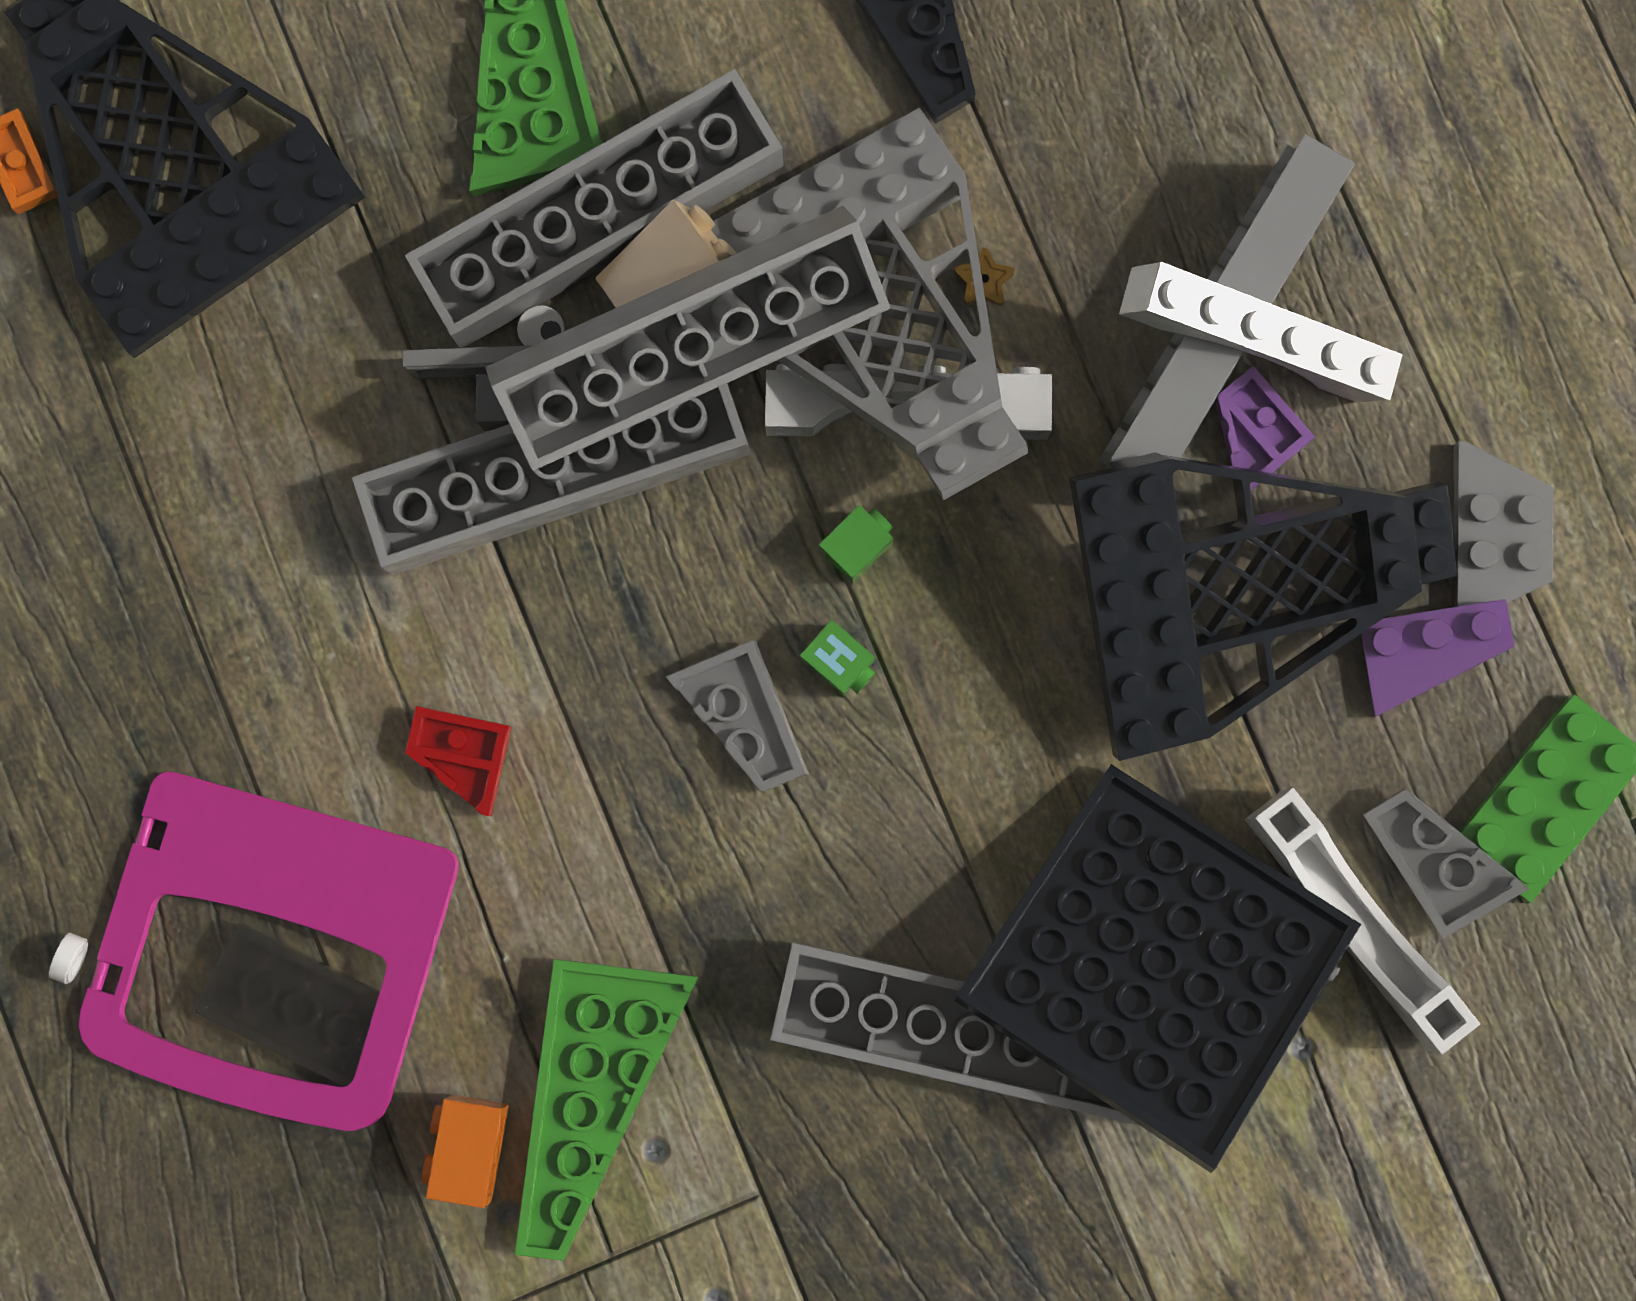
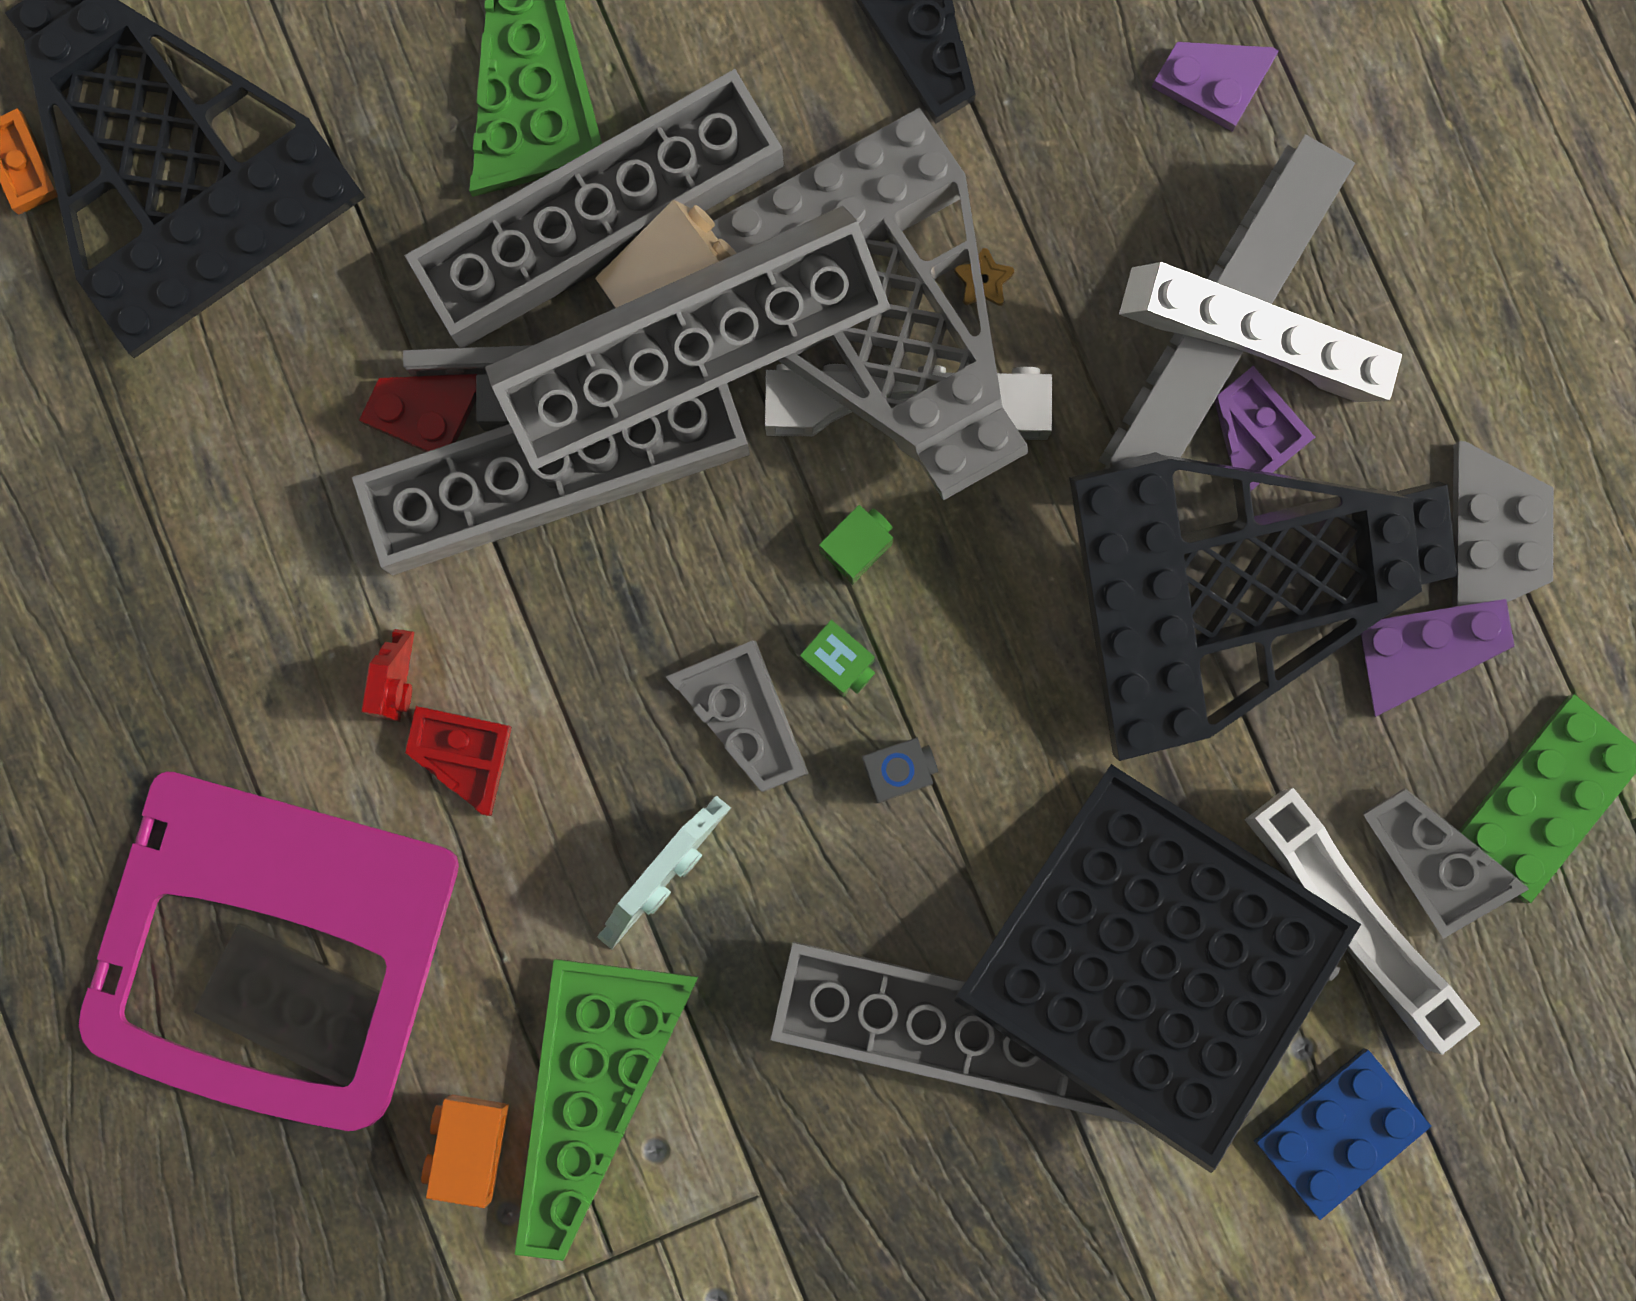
white tile [49,933,88,984] -> none
white tile [517,306,566,346] -> none
none -> red wing [359,374,477,452]
none -> red wing [361,629,415,722]
none -> light aqua wing [597,796,731,950]
none -> dark grey brick [862,737,938,804]
none -> medium lavender wing [1152,42,1279,132]
none -> blue plate [1253,1048,1432,1220]

